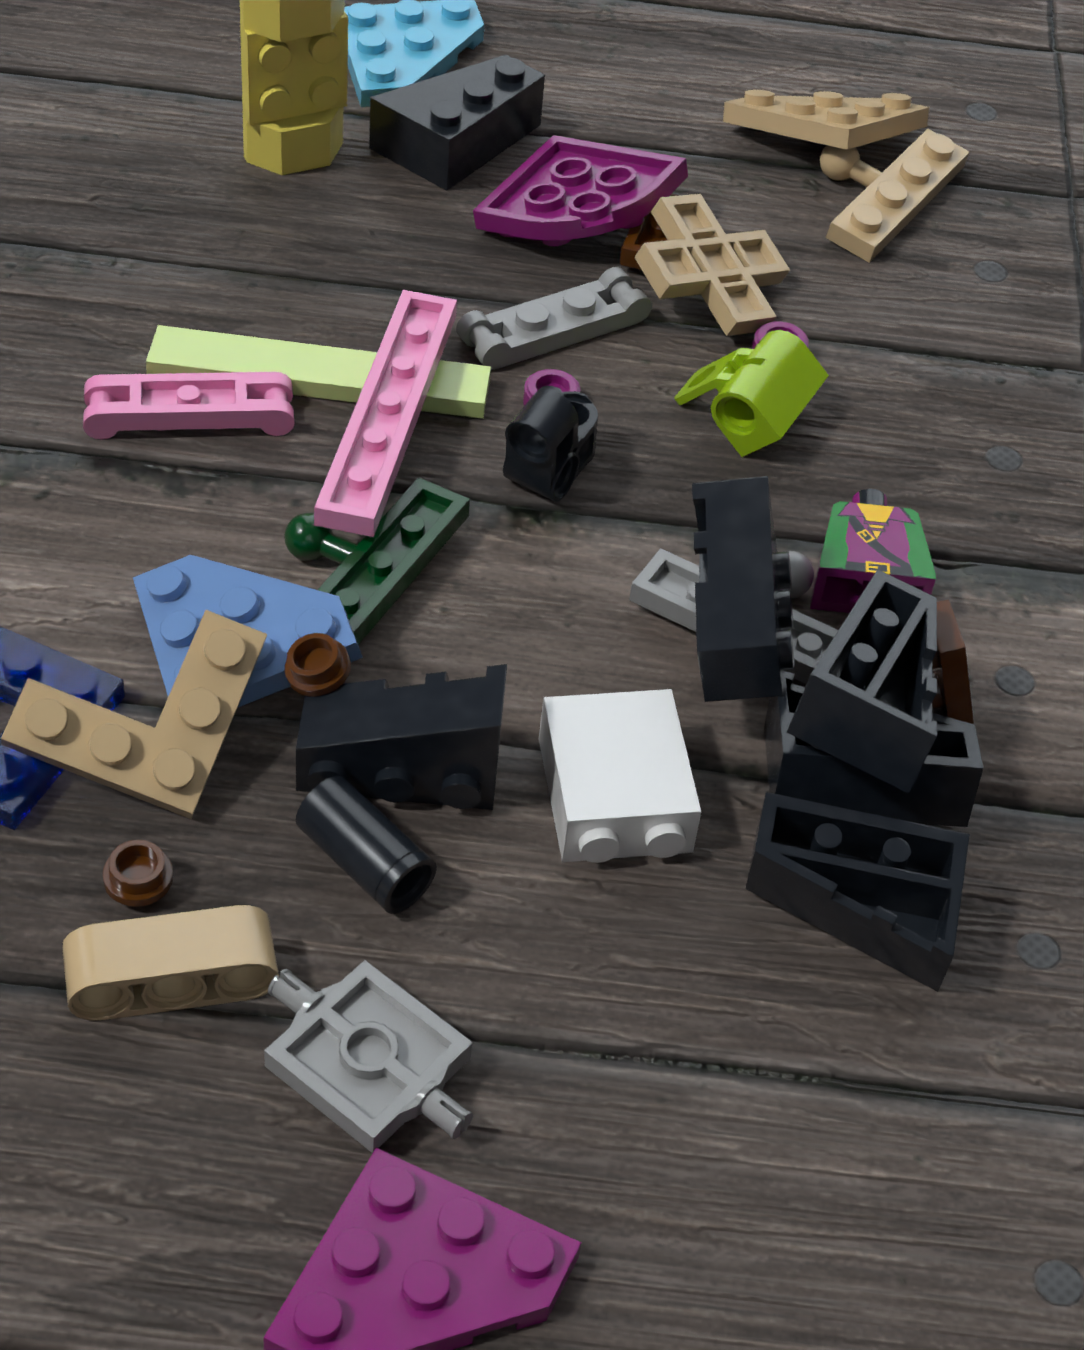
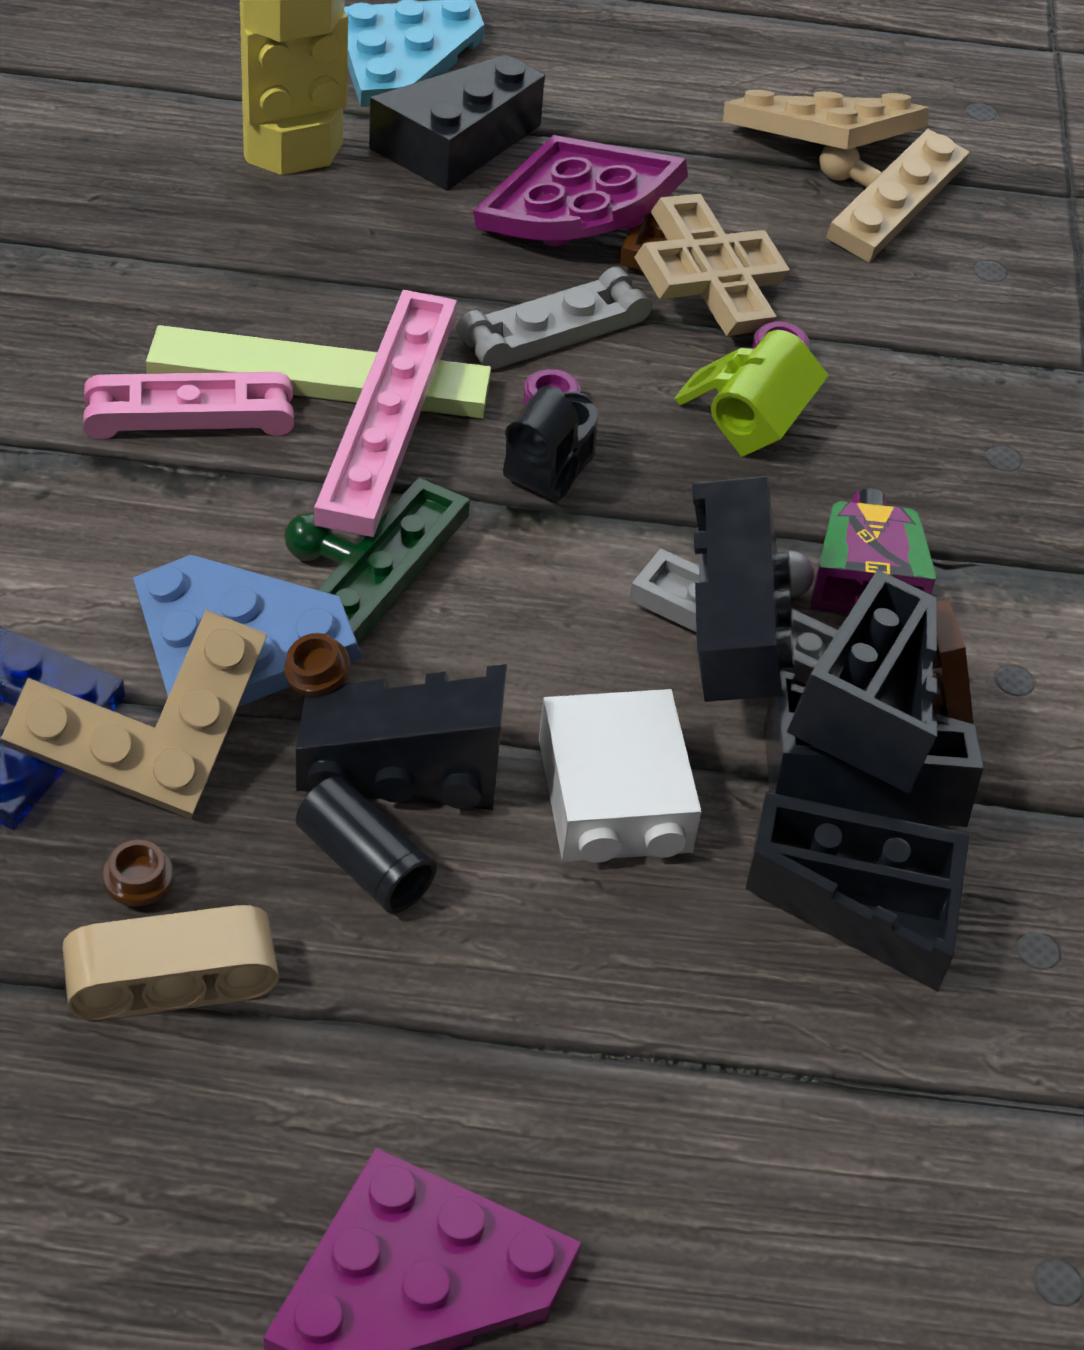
light grey plate [264,960,473,1153] -> none

